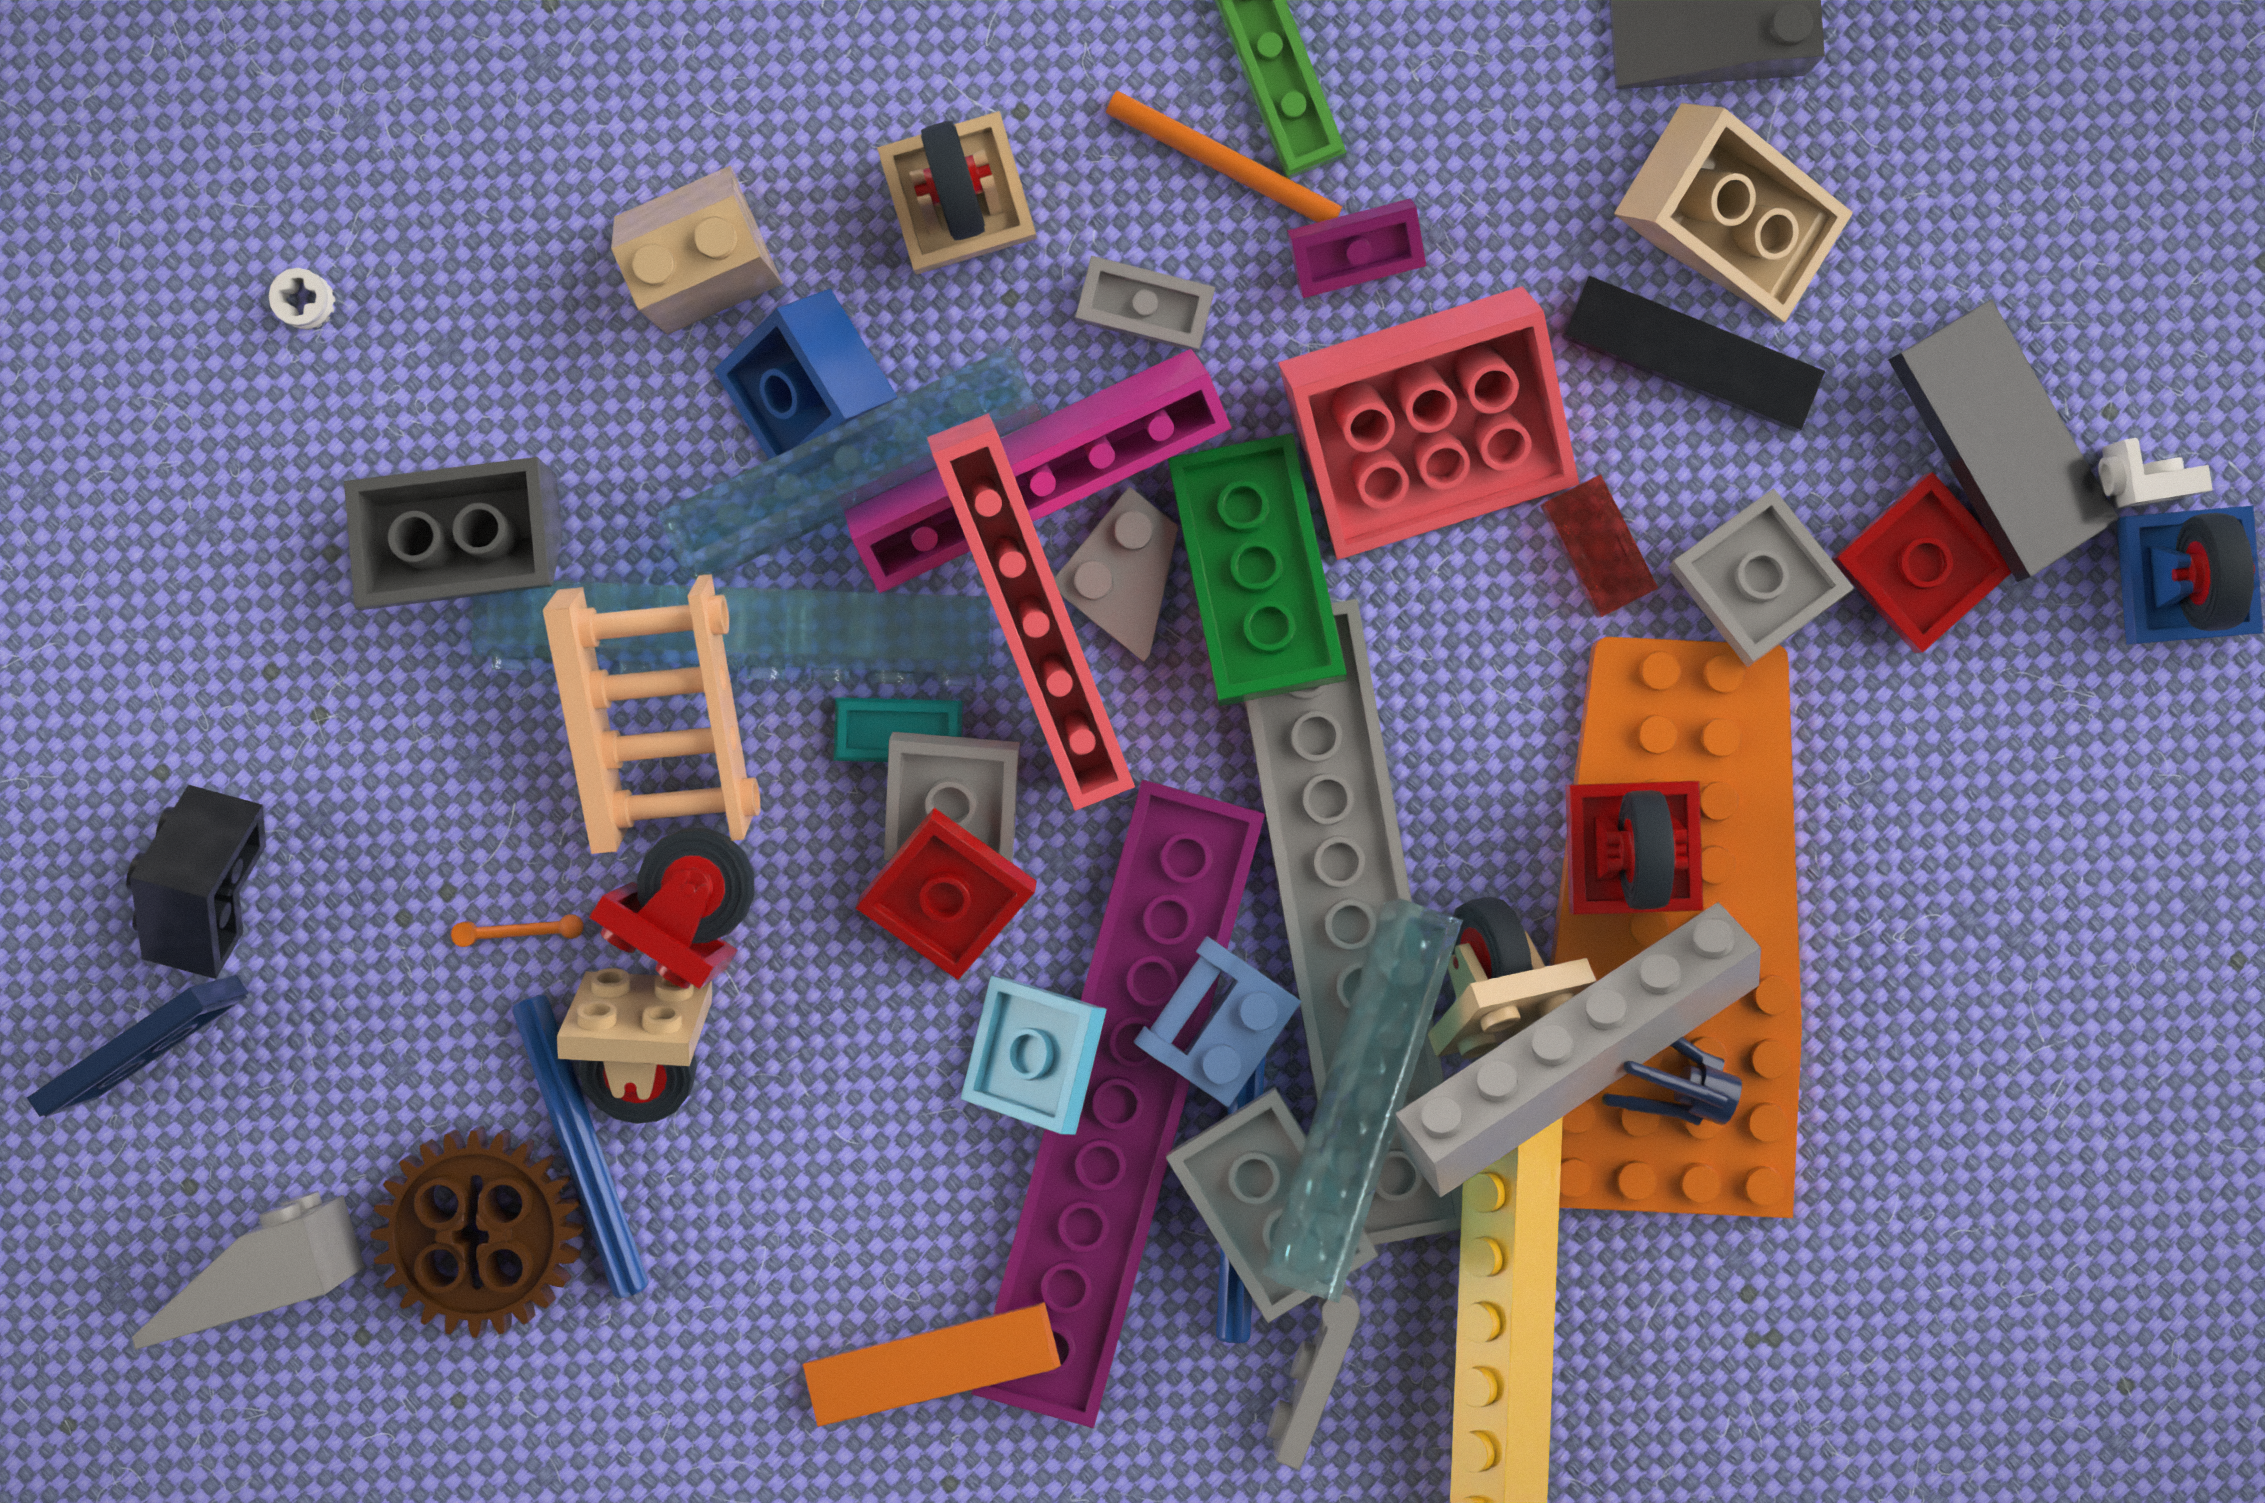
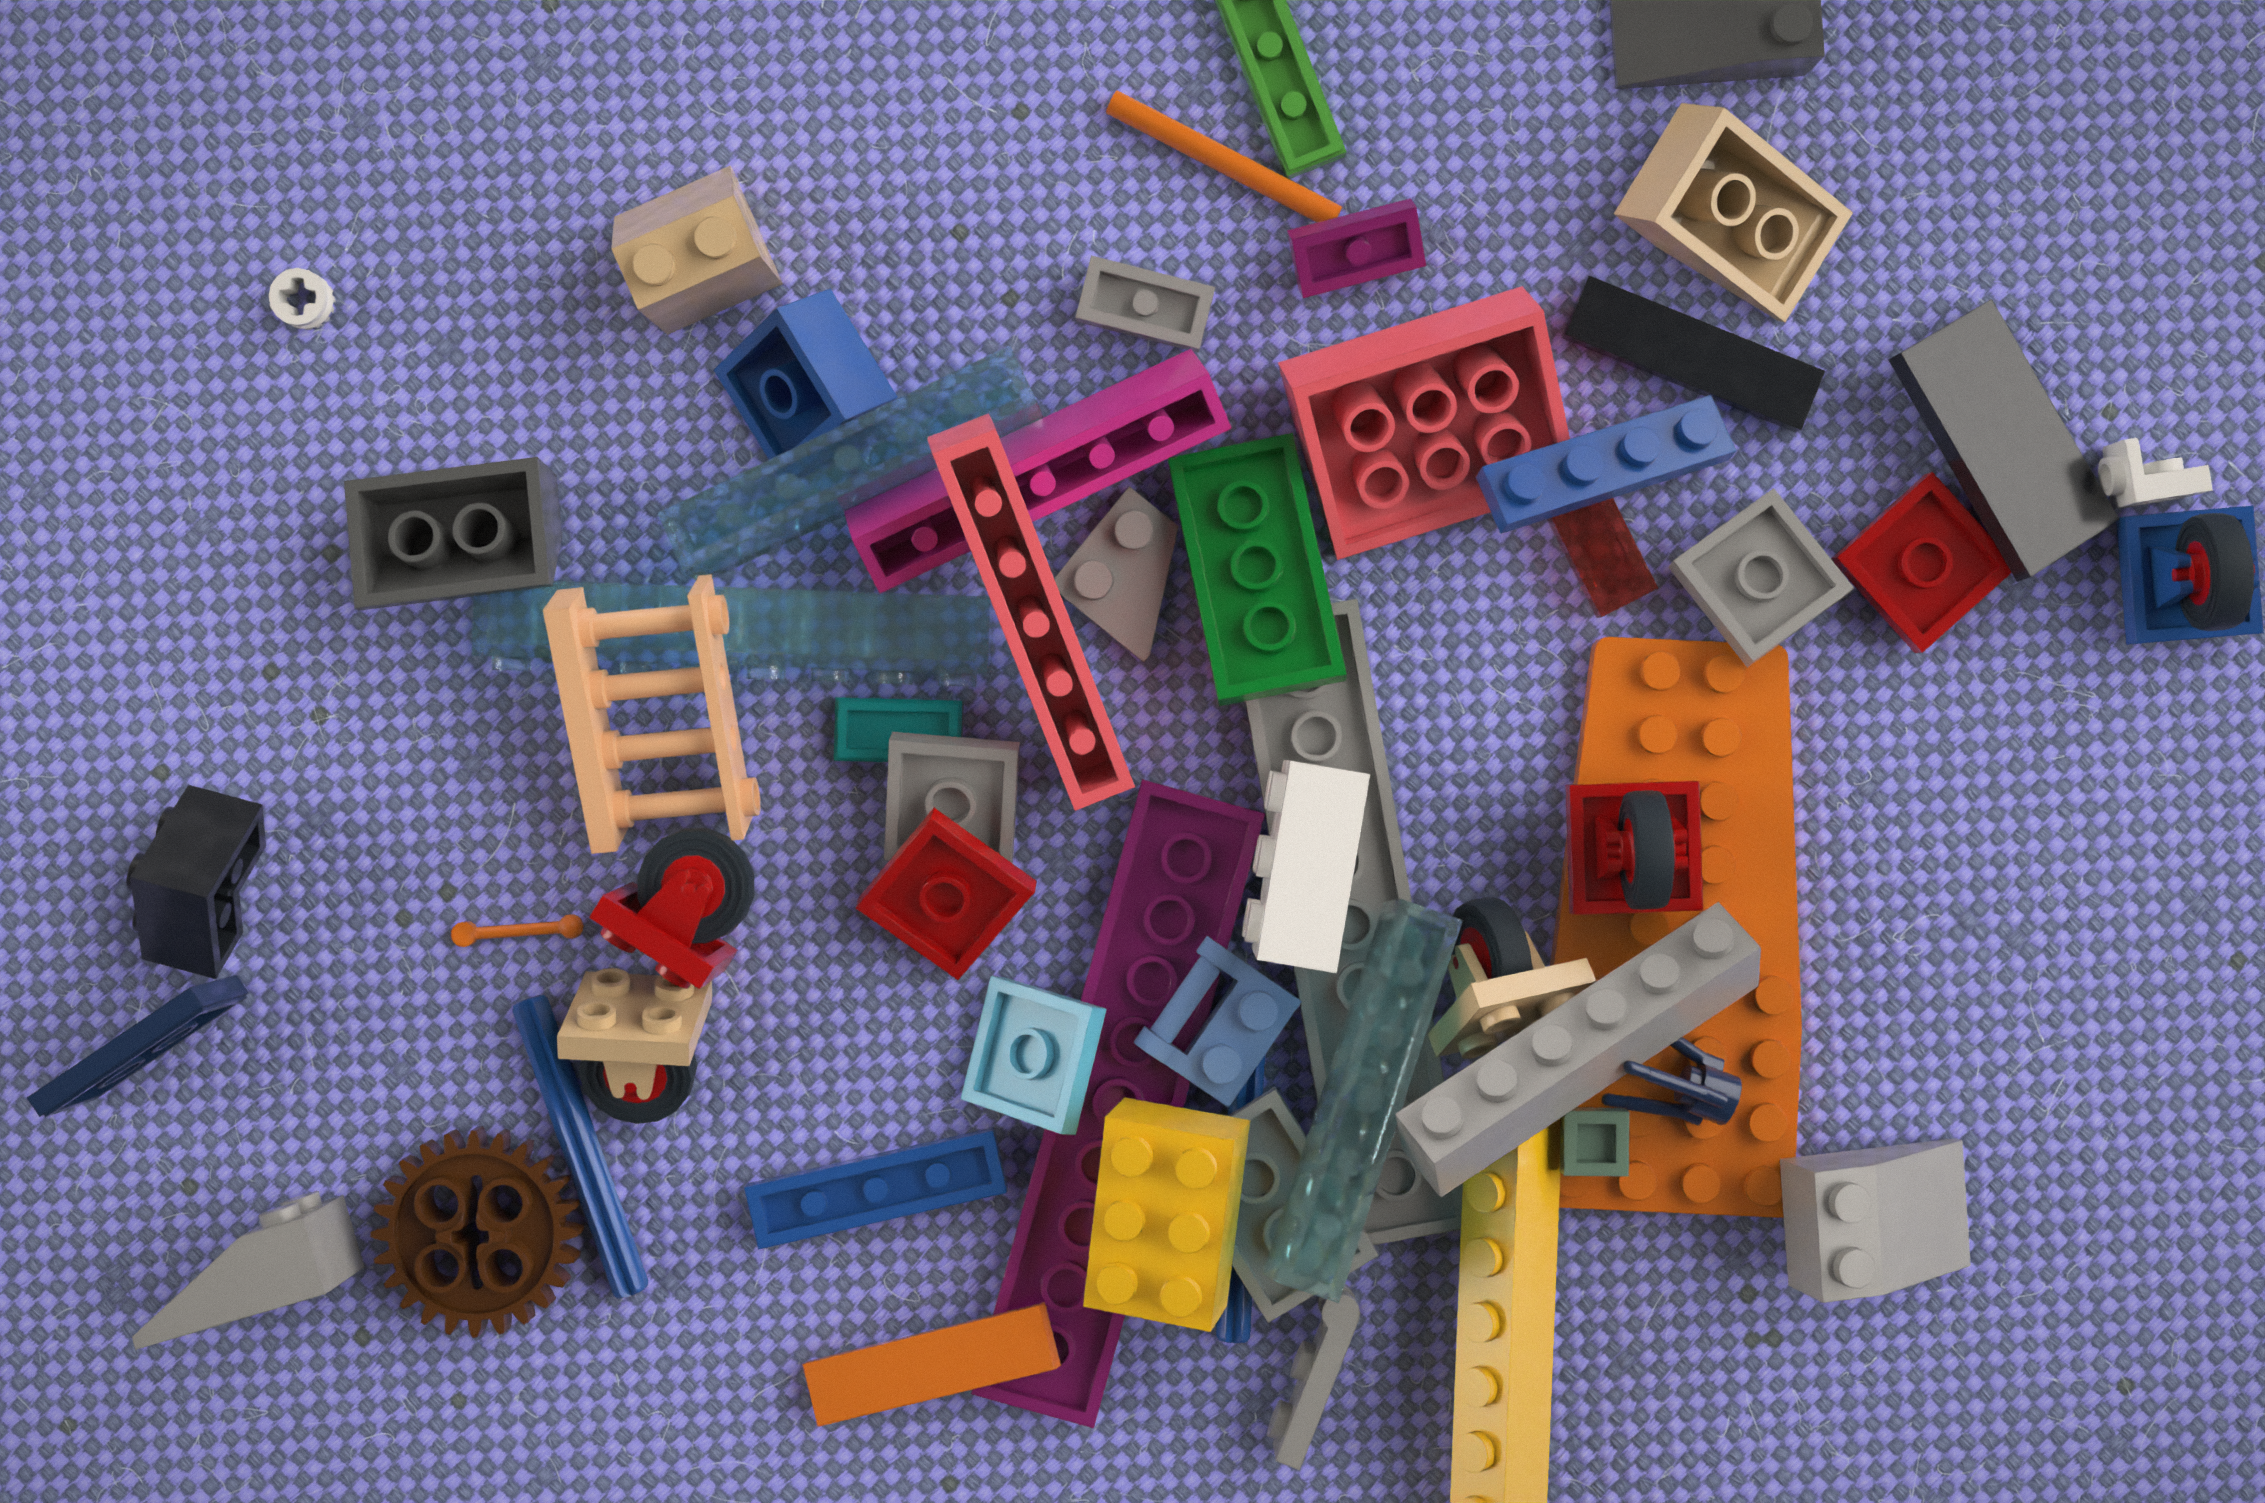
tan plate [877,111,1037,275] -> none
none -> blue plate [744,1127,1008,1250]
none -> yellow brick [1083,1097,1250,1332]
none -> white brick [1242,759,1370,973]
none -> blue plate [1476,395,1737,534]
none -> sand green plate [1559,1107,1630,1177]
none -> light grey slope [1780,1138,1971,1303]

